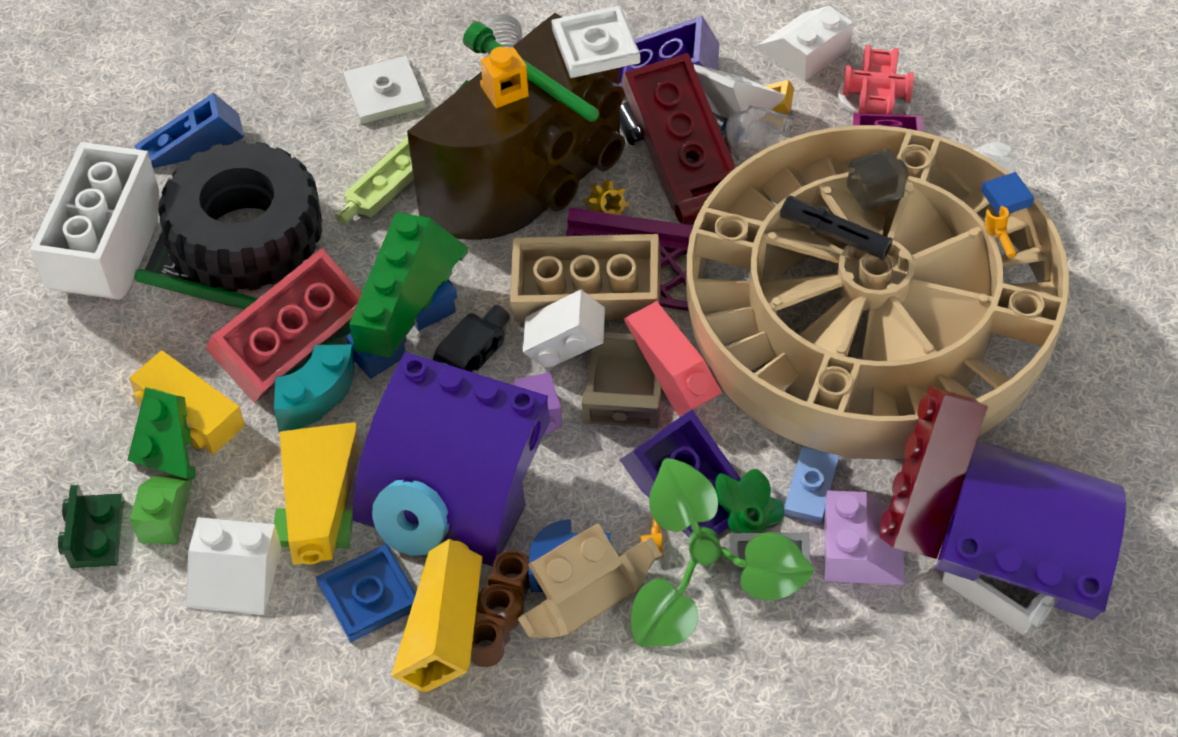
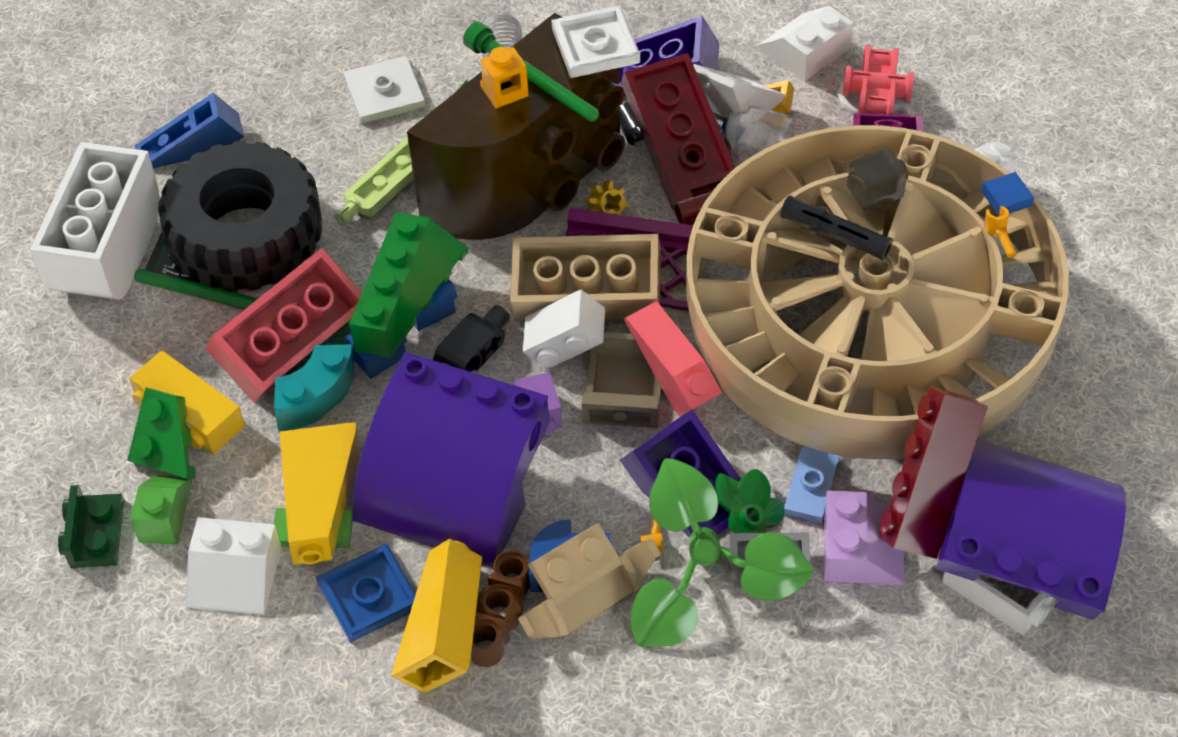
medium azure tile [372,480,449,556] -> none

